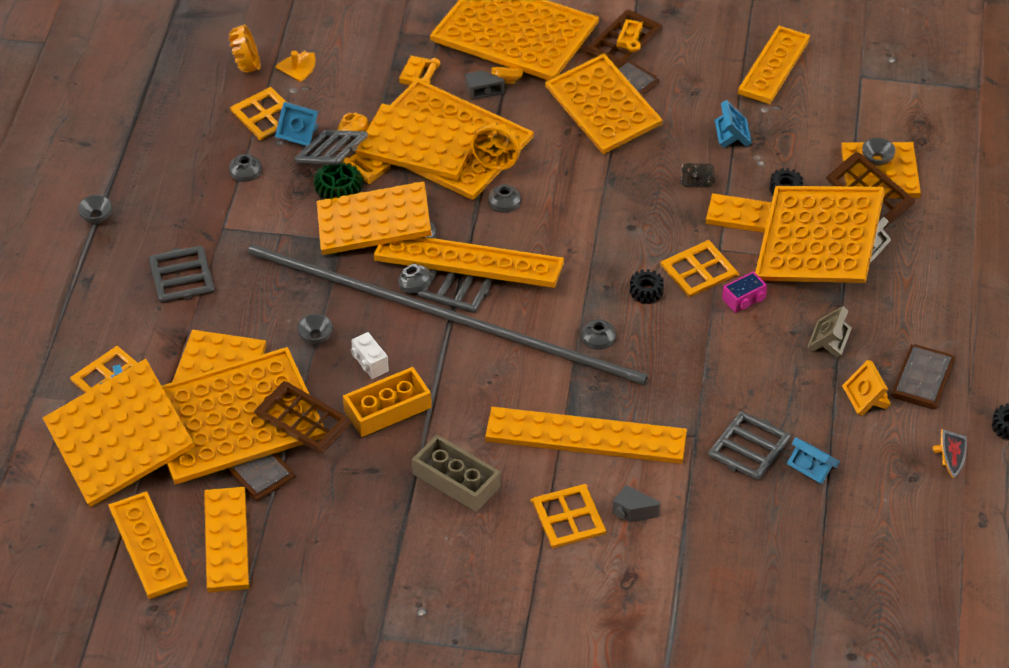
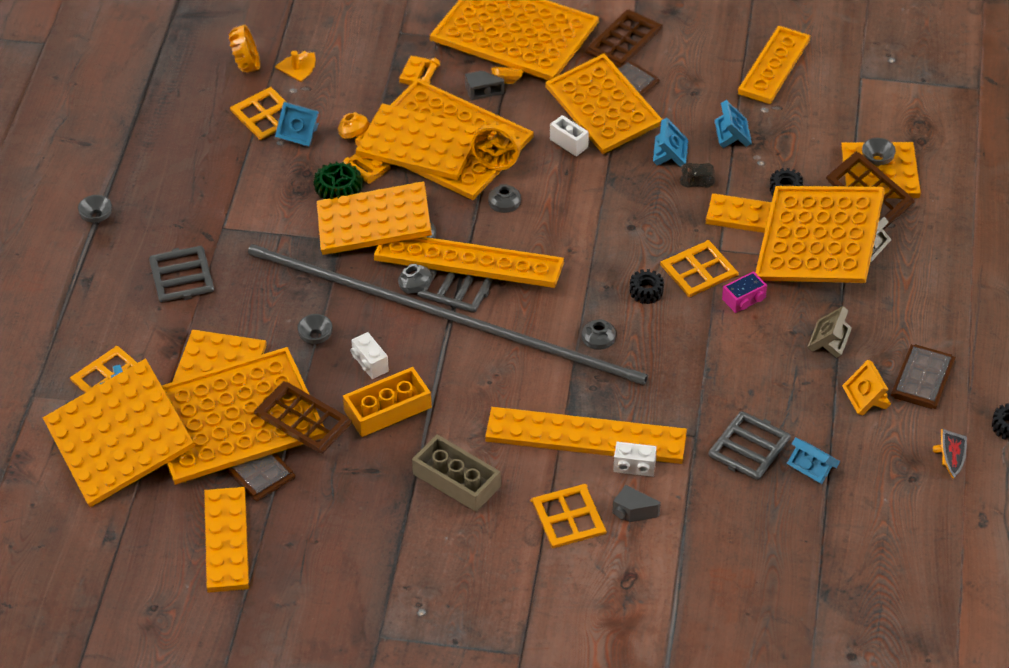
light orange plate [109,491,188,599] -> none
dark grey piece [229,154,262,182] -> none
dark grey bar [295,130,368,165] -> none
light orange hinge [617,19,643,52] -> none
none -> white brick [550,115,589,157]
none -> white brick [614,442,656,477]
none -> dark azure bracket [653,118,688,167]

